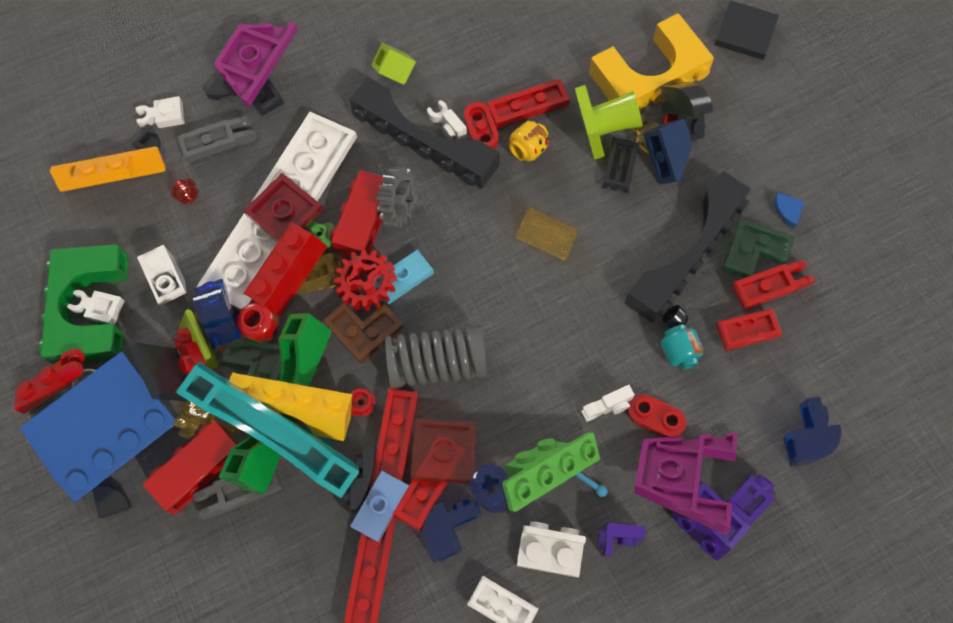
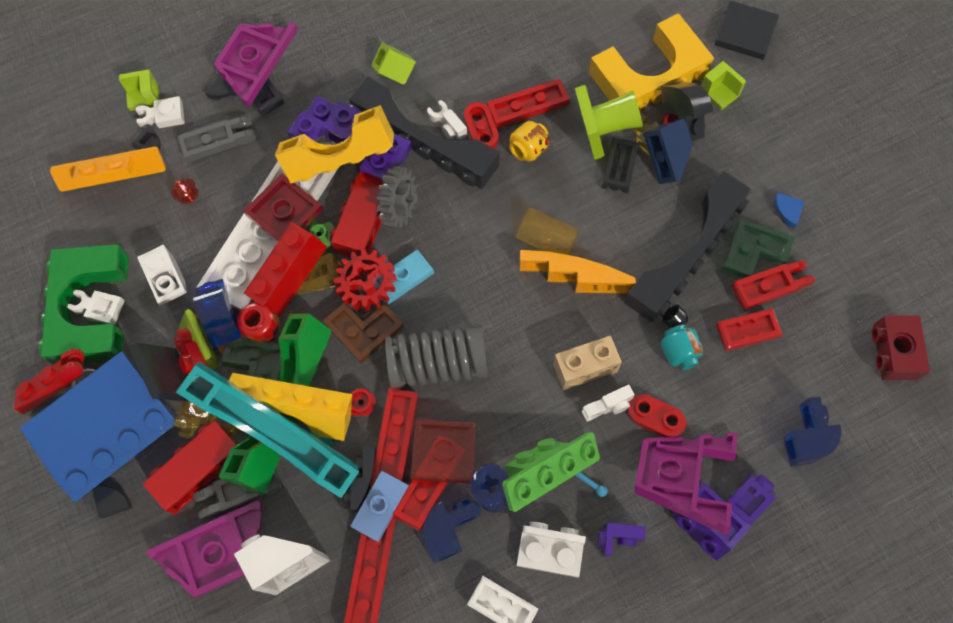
none -> lime panel [119,69,159,111]
none -> magenta wing [146,500,263,598]
none -> white slope [234,535,330,595]
none -> yellow arch [275,105,394,183]
none -> dark purple bracket [288,96,411,183]
none -> light orange slope [520,250,636,294]
none -> tan brick [553,336,622,391]
none -> lime panel [701,61,746,110]
none -> dark red brick [872,315,930,380]

